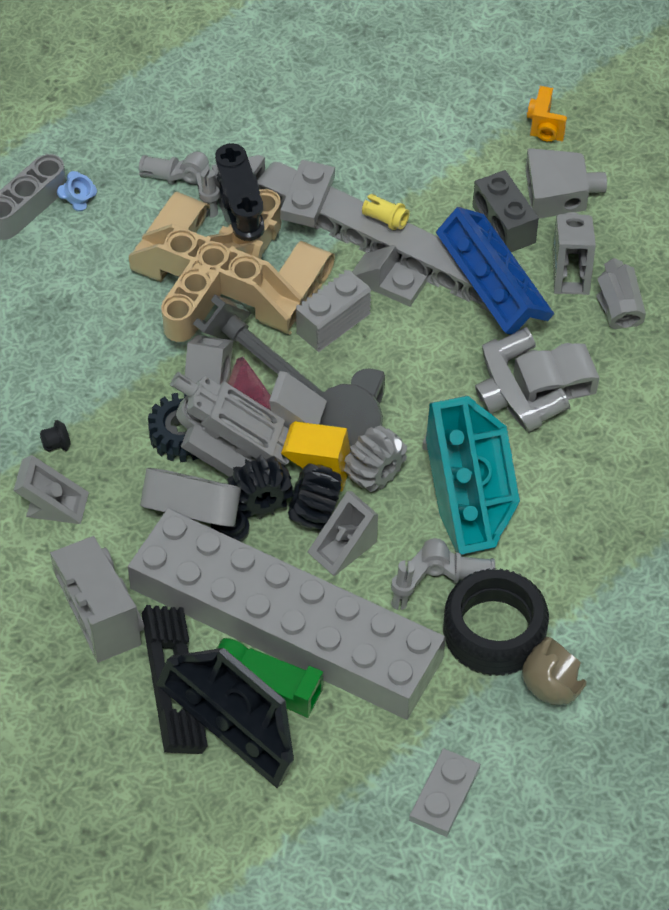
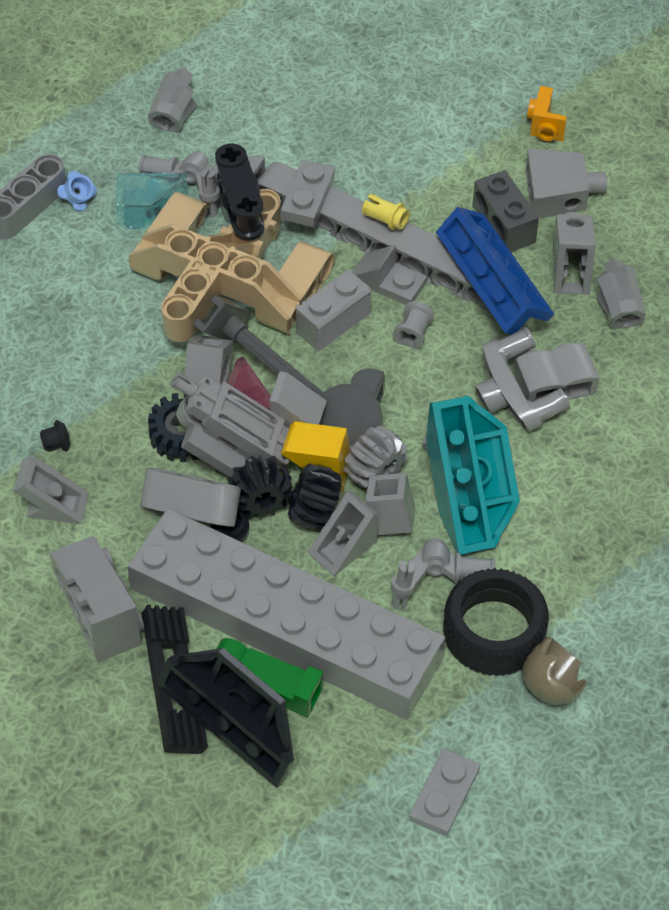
none -> clear light blue slope [116,173,188,229]
none -> light grey rock [148,67,197,133]
none -> light grey brick [365,473,415,535]
none -> light grey bush [392,301,435,349]

